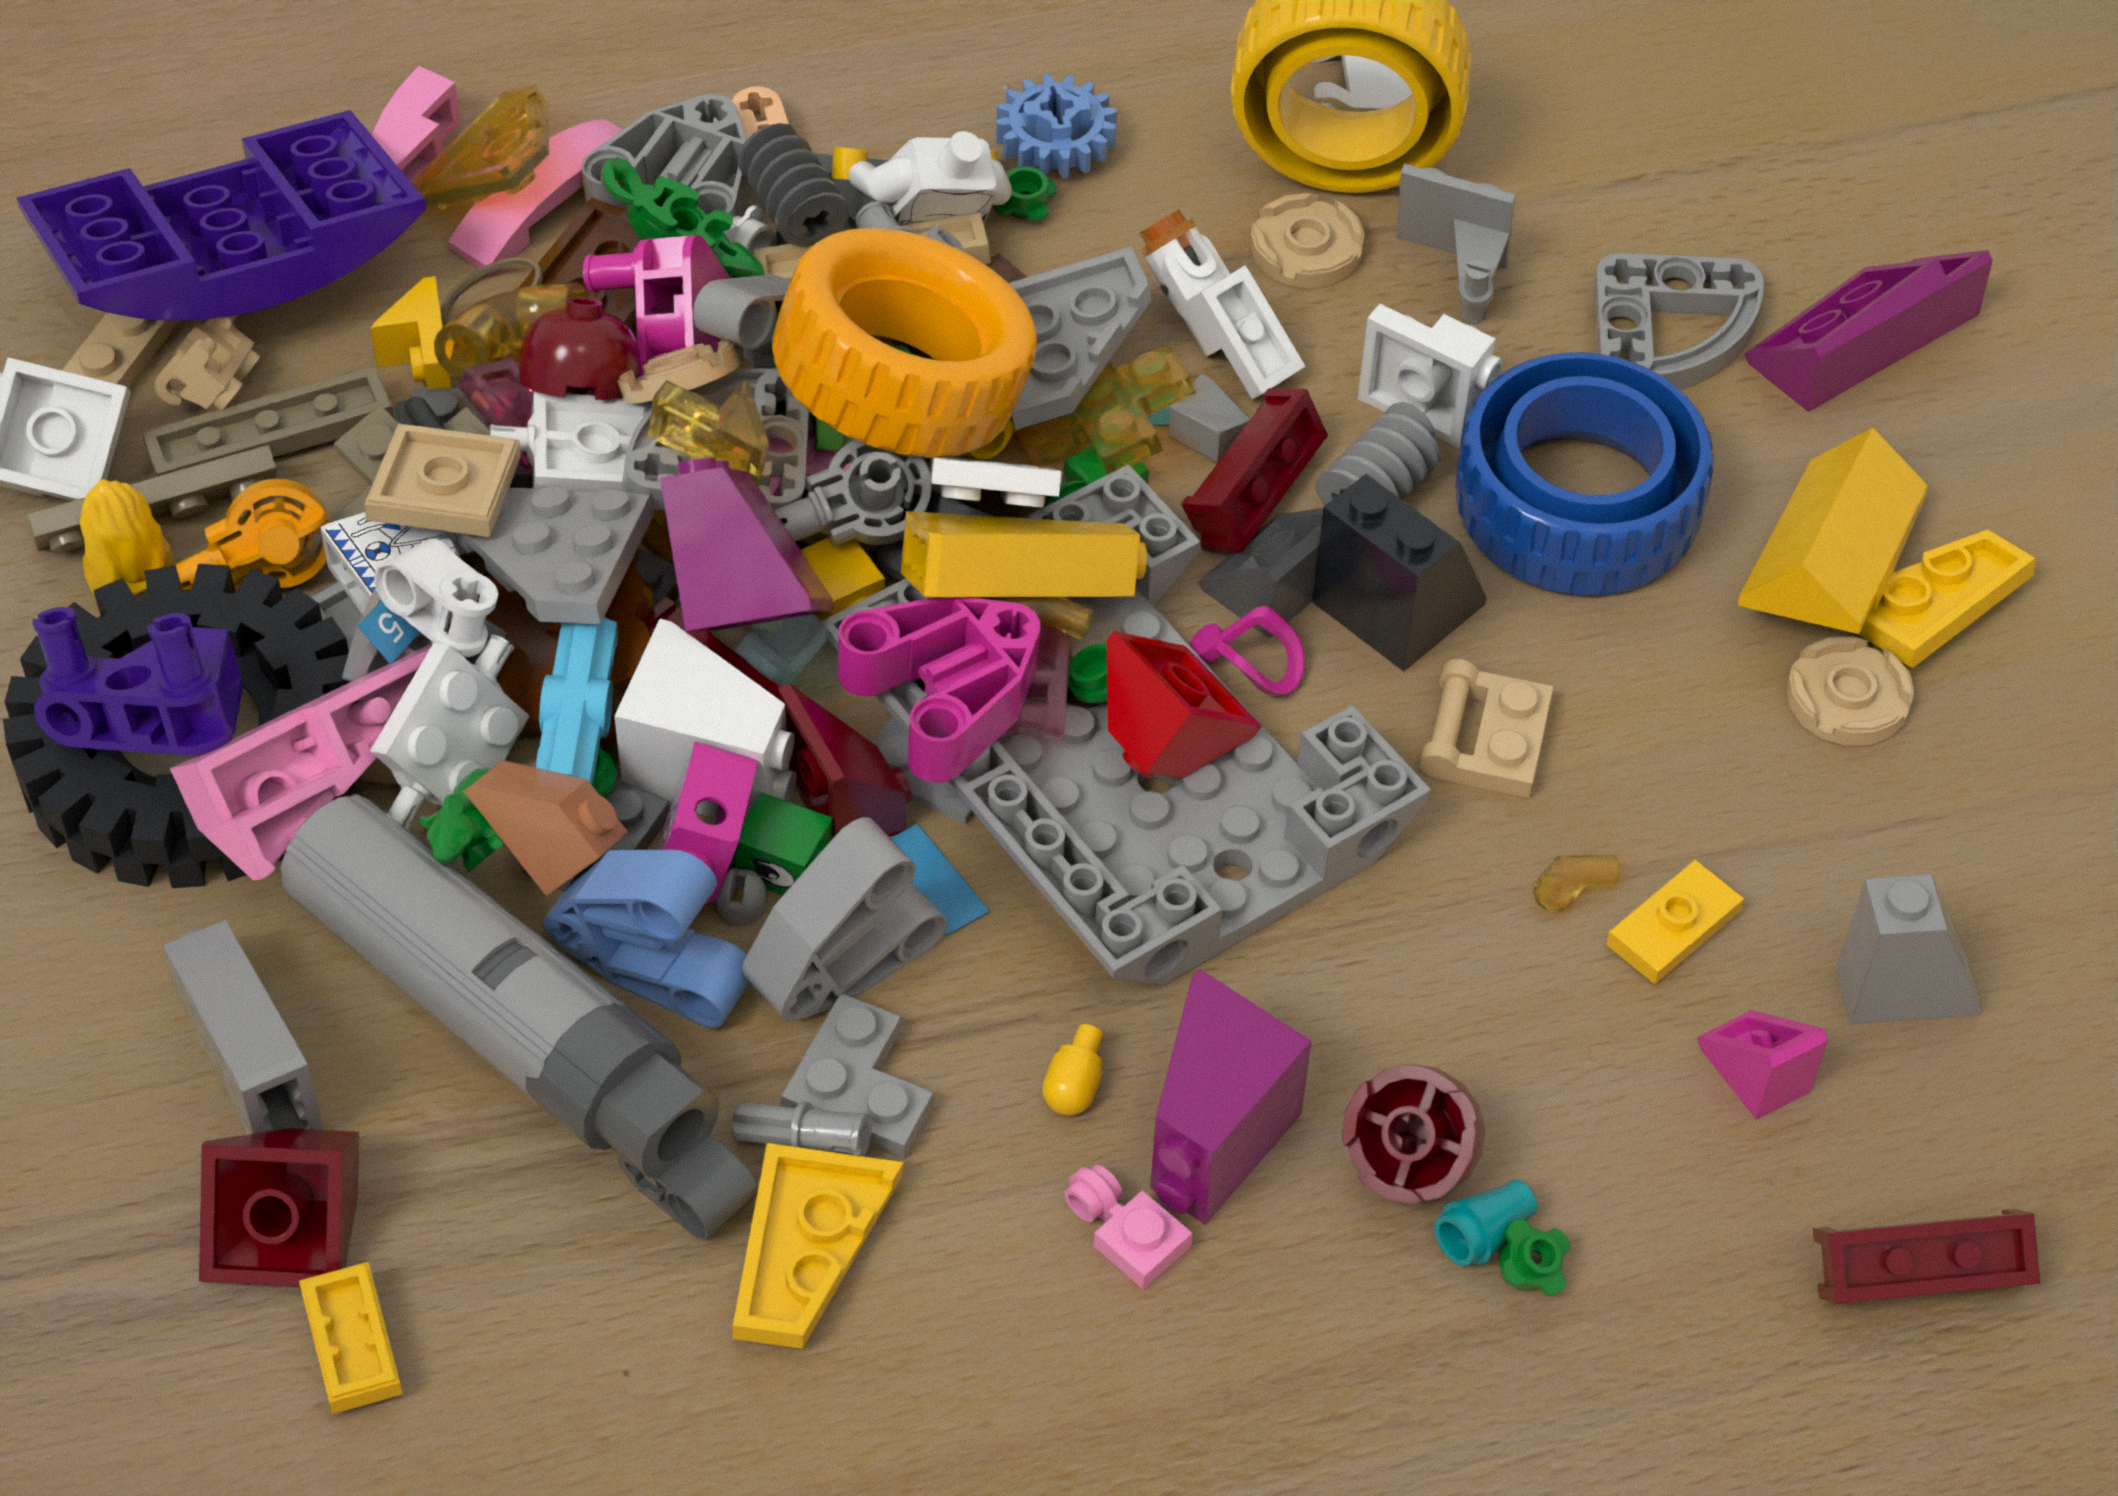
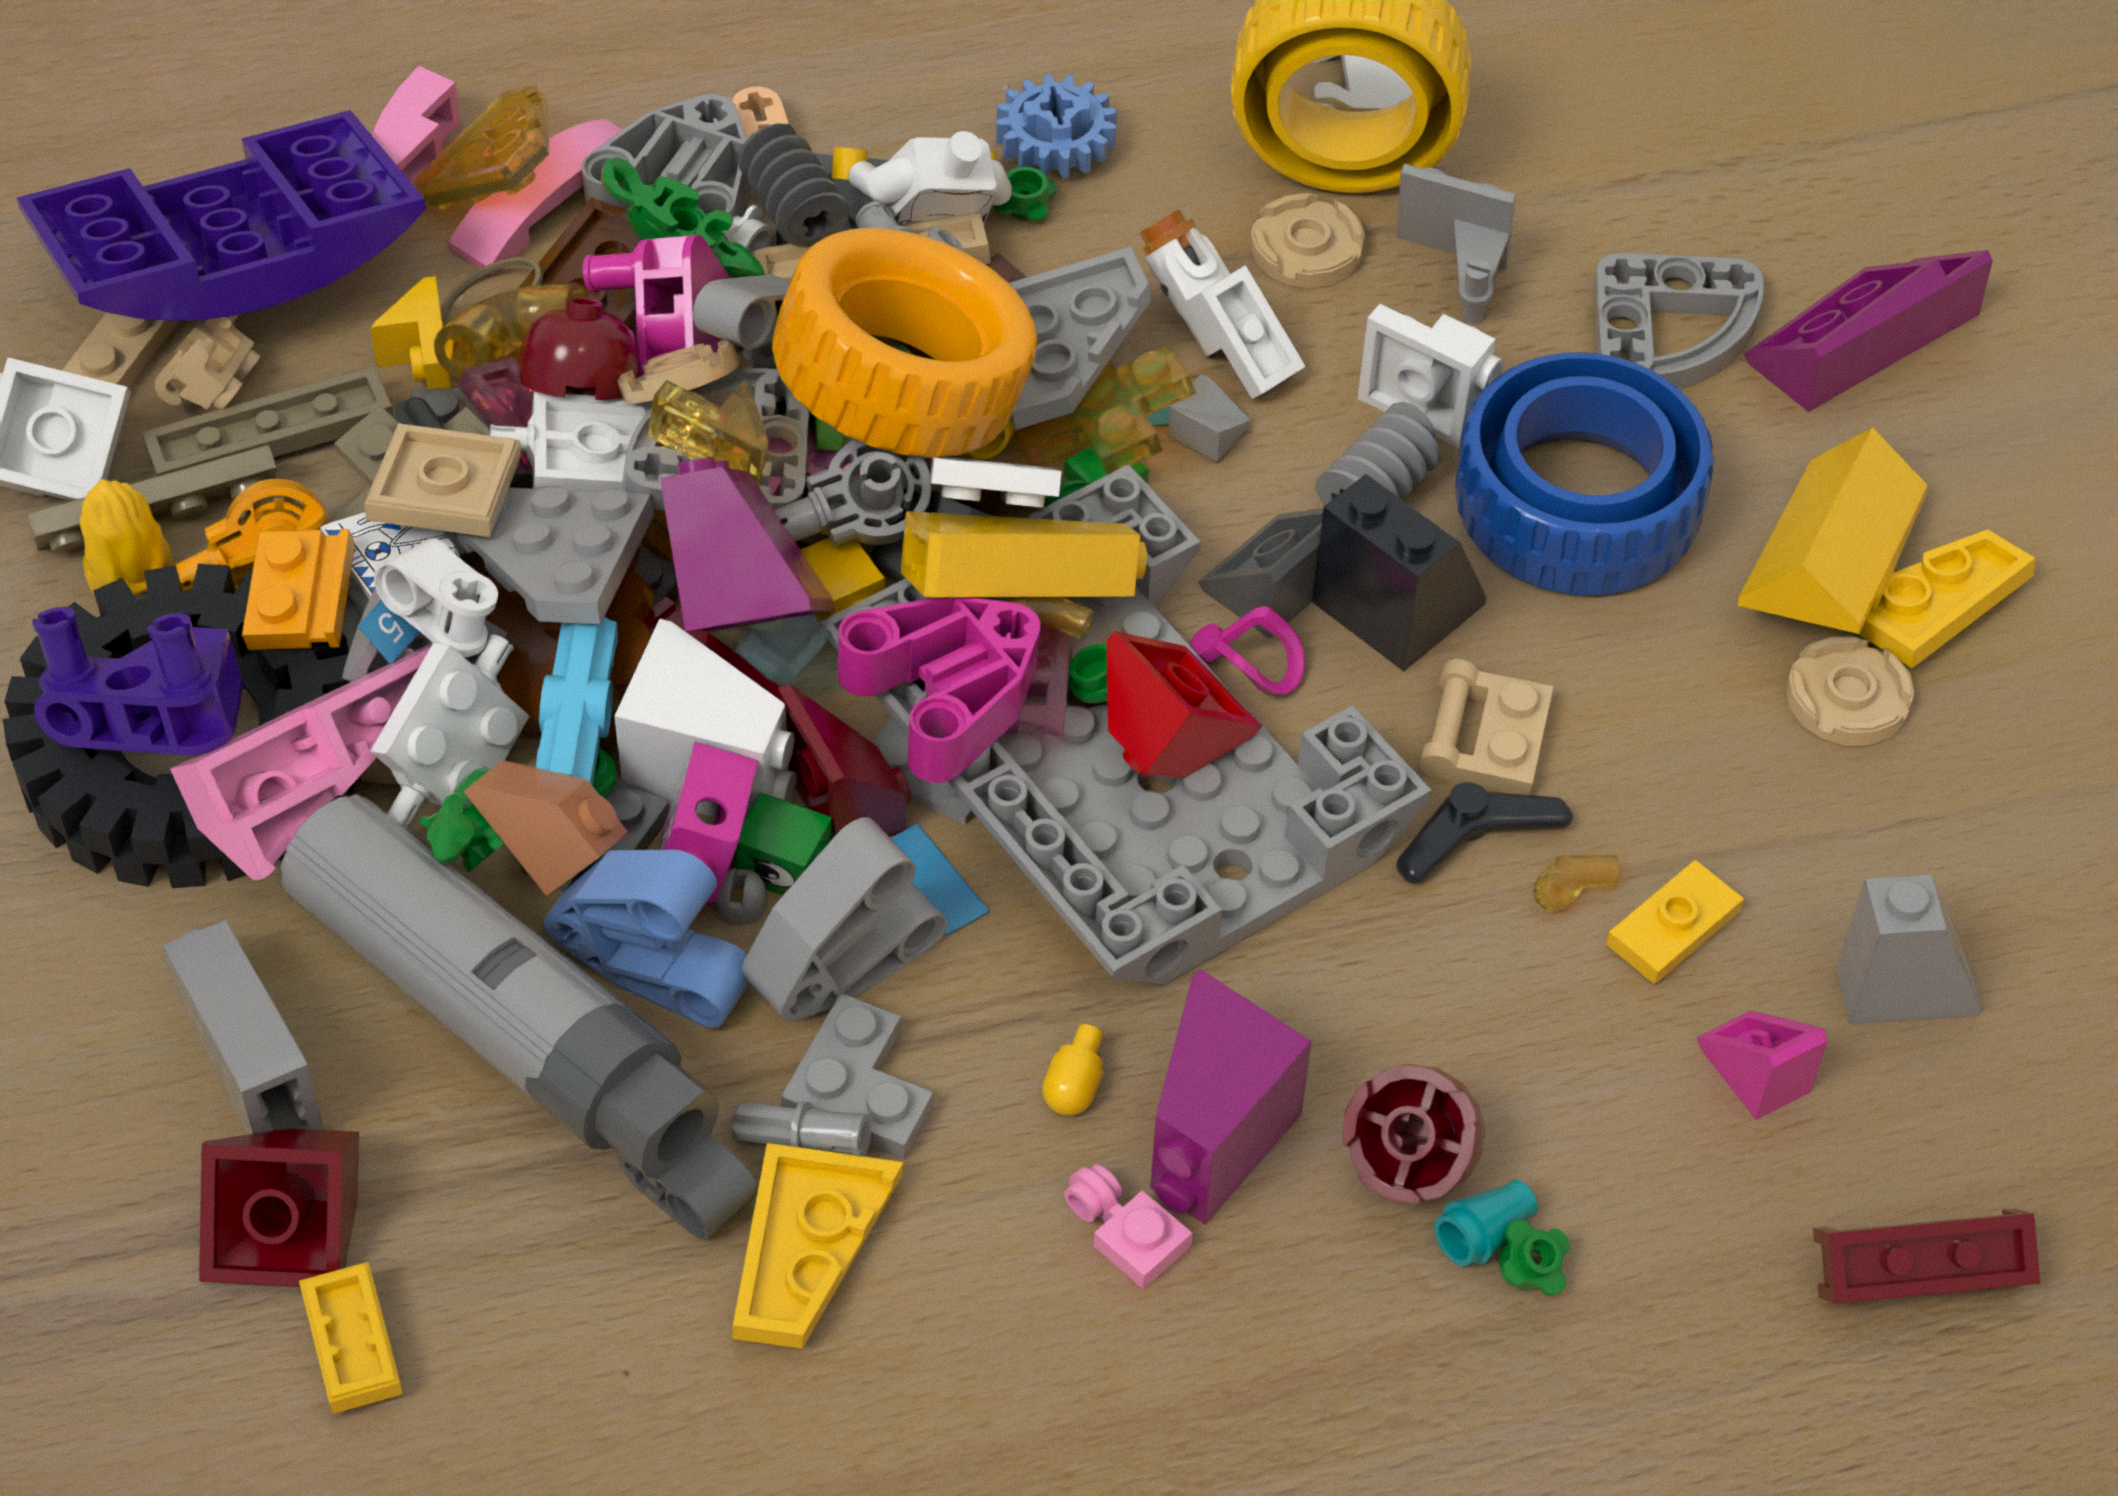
dark red container [1181,388,1328,553] -> none
none -> light orange plate [242,529,355,650]
none -> black piece [1396,782,1573,883]

